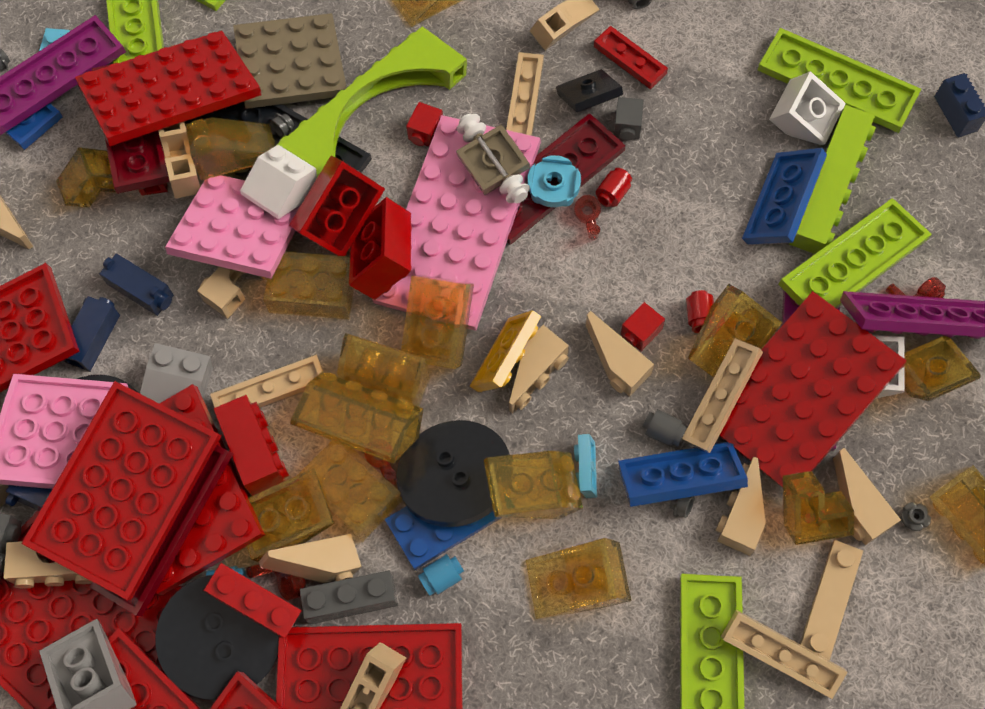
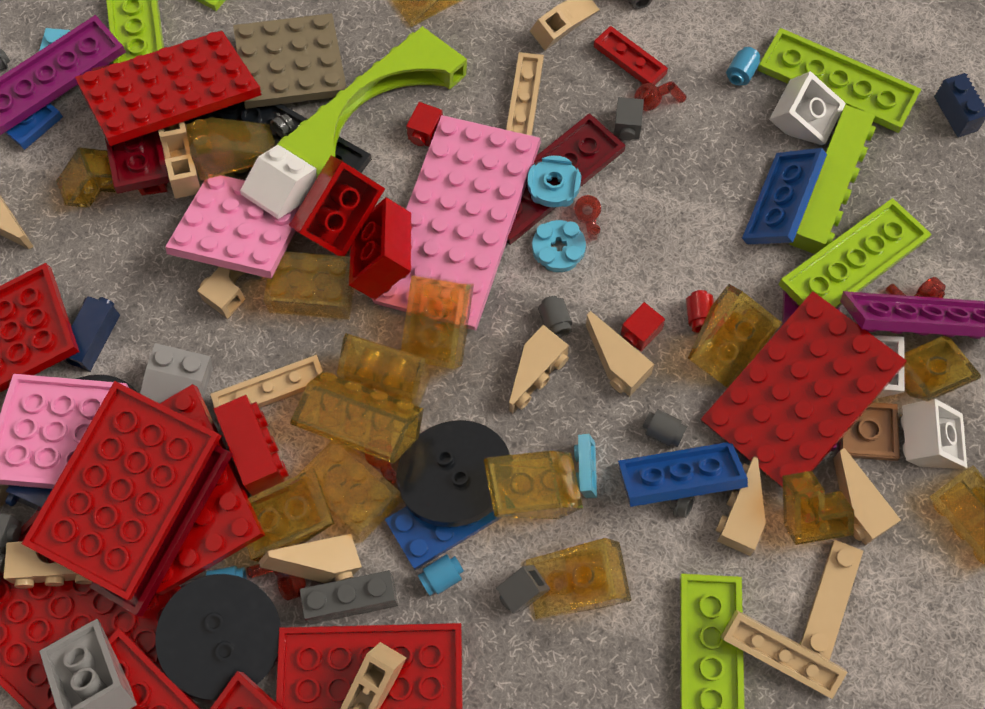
dark blue brick [99,253,174,316] -> none
red brick [203,563,302,638] -> none
dark tan plate [456,114,530,203] -> none
yellow plate [470,310,541,392] -> none
black plate [556,69,623,113] -> none
red brick [595,168,632,207] -> none
tan plate [682,338,763,453] -> none
dark grey plate [901,502,931,531] -> none
none -> dark grey brick [496,564,550,613]
none -> medium azure plate [532,220,586,272]
none -> dark grey brick [538,296,572,338]
none -> clear red plate [634,81,687,111]
none -> dark azure brick [726,47,760,86]
none -> medium nougat tile [839,402,900,461]
none -> white slope [901,398,967,469]

